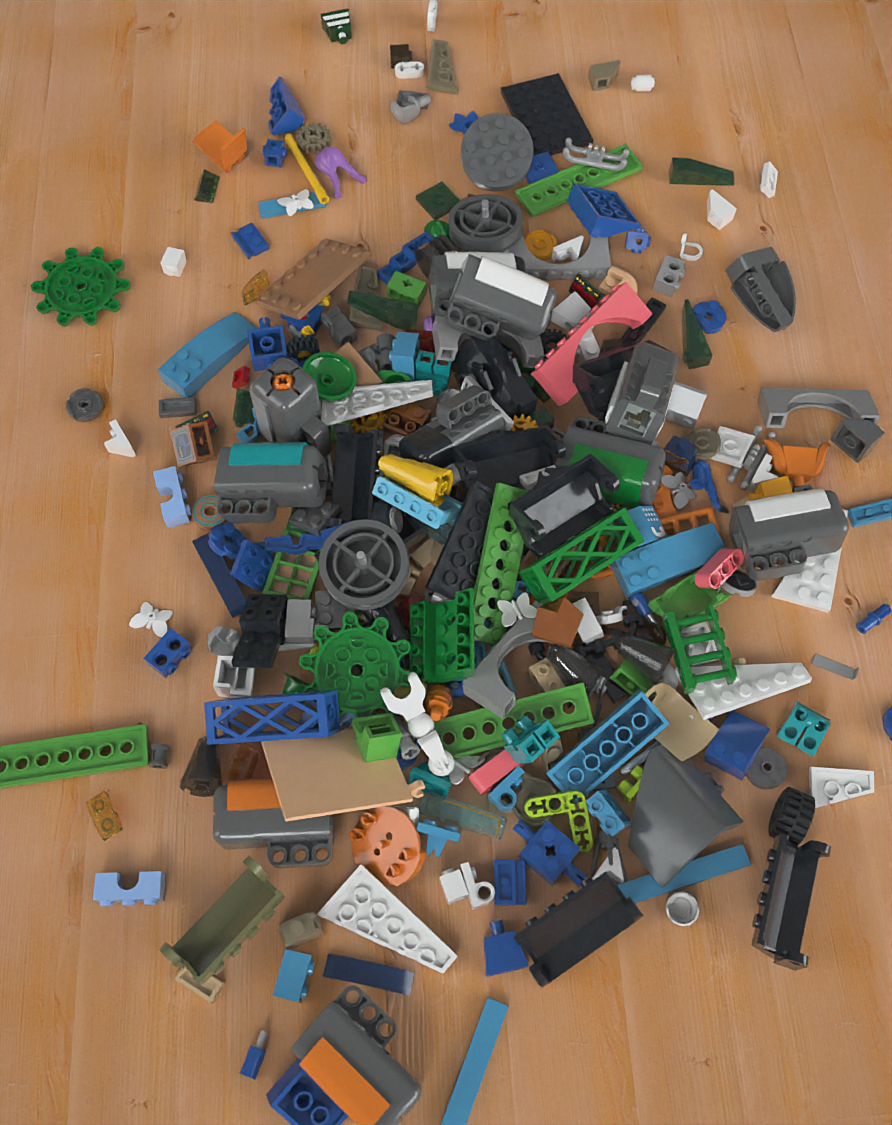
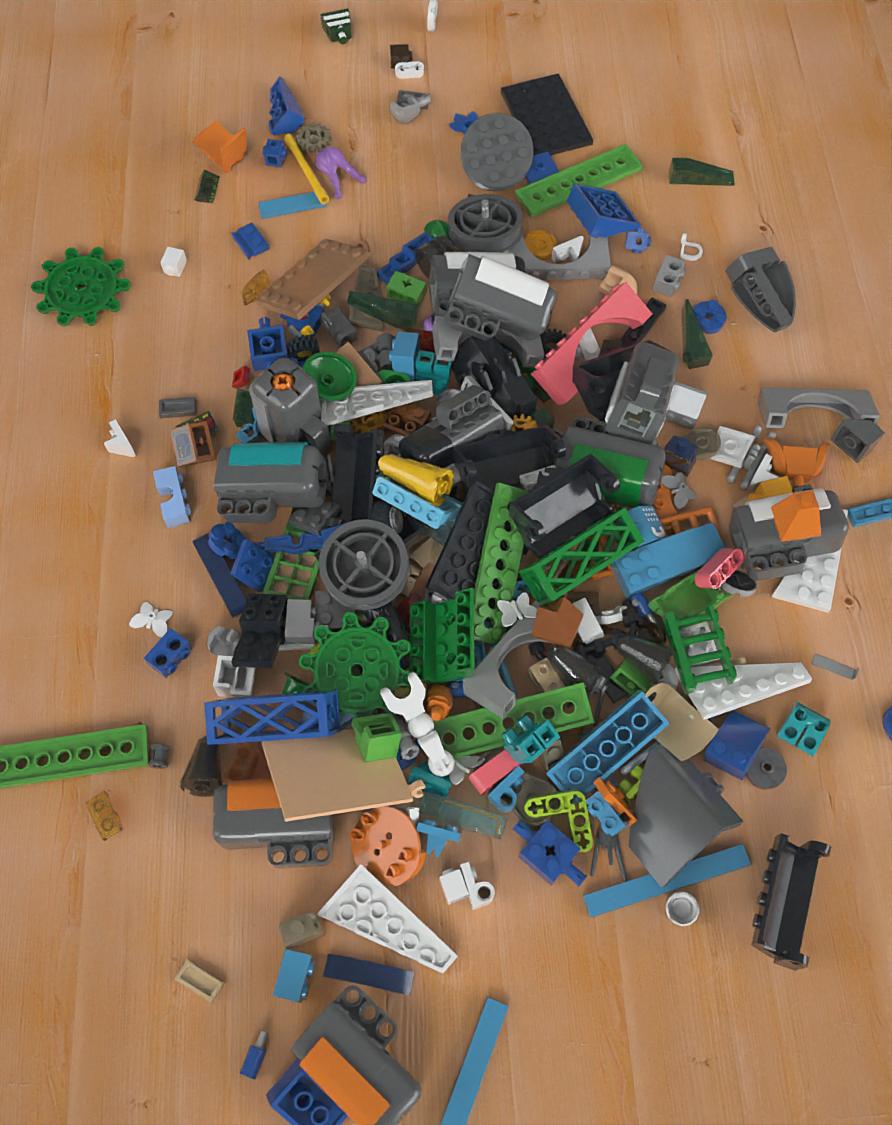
flat silver plate [66,388,104,422] -> none
light blue arch [93,871,166,907] -> none
dark azure slope [158,312,258,398] -> none
olive piece [159,856,285,986] -> none
nougat tile [191,494,229,530] -> none
white piece [277,189,314,216] -> none
clear green tile [416,181,460,220] -> none
dark tan wing [426,39,458,95] -> none
blue torso [484,920,529,977] -> none
blue plate [493,860,526,906] -> none
black piece [513,871,644,987] -> none
white torso [551,292,594,331] -> none
light grey piece [563,138,629,171] -> none
slope [569,274,603,309] -> none
dark tan slope [588,60,620,91] -> none
white slope [592,847,624,884] -> none
white brick [631,74,655,92] -> none
blue piece [689,460,729,513] -> none
white slope [706,189,737,230] -> none
white plate [760,161,778,198] -> none
black tyre [768,787,815,846] -> none
white wing [809,767,874,808] -> none
blue axle [856,604,892,634] -> none
none -> orange wing [593,777,638,826]
none -> orange slope [771,490,821,542]

